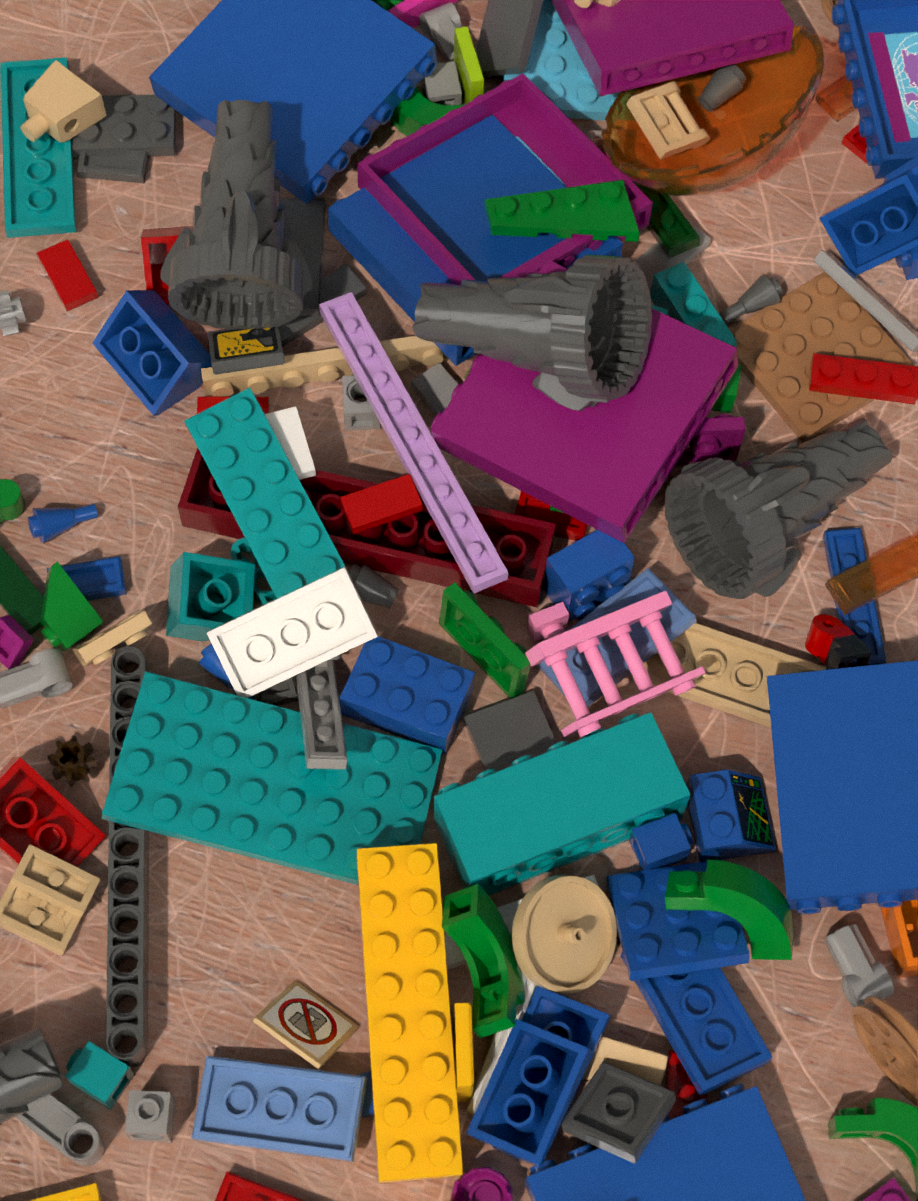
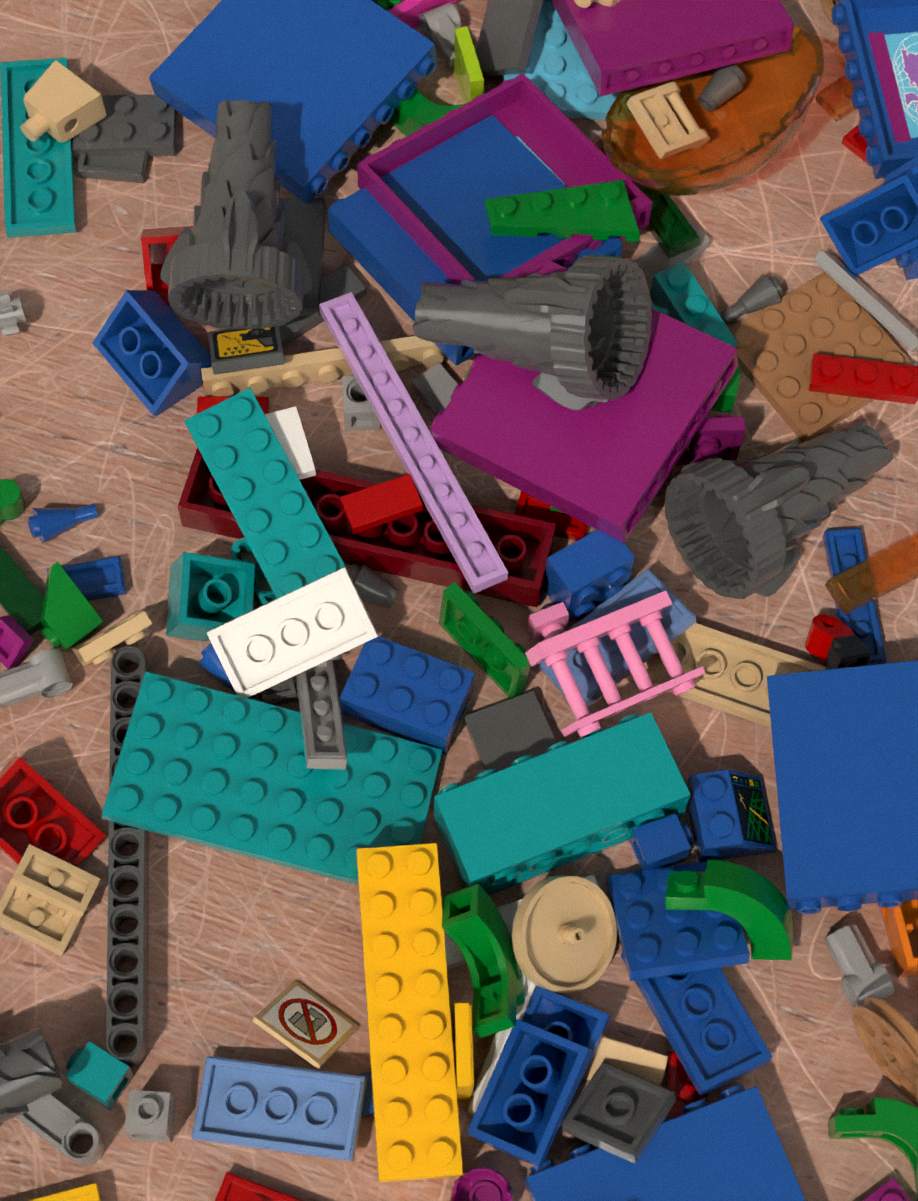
red tile [37,239,98,311] -> none
dark brown gear [47,736,98,787] -> none
light grey brick [422,61,462,106] -> none

